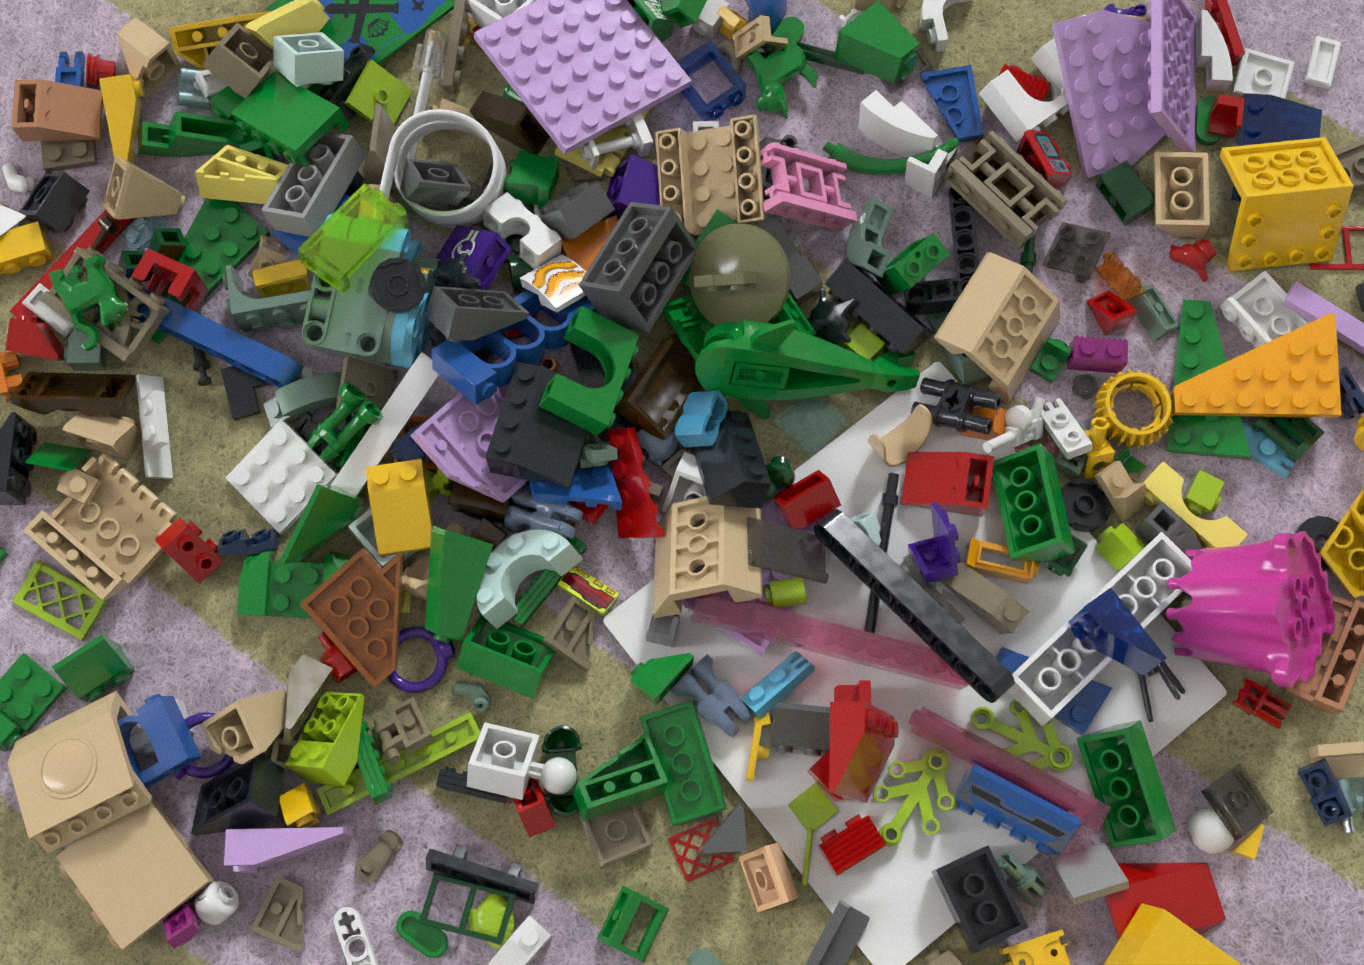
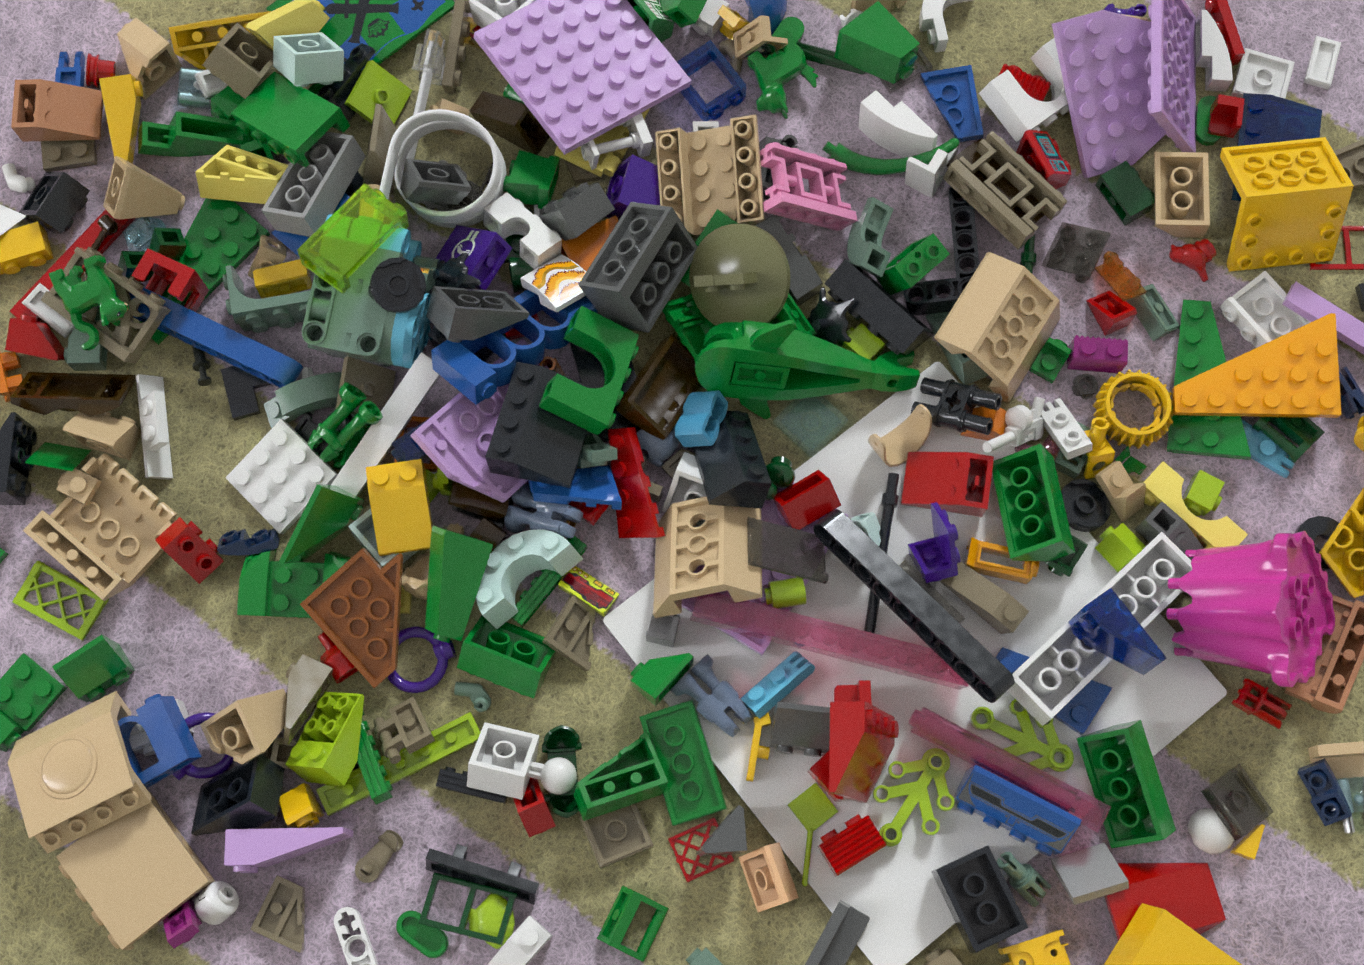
black plant [1134,648,1185,722] -> none

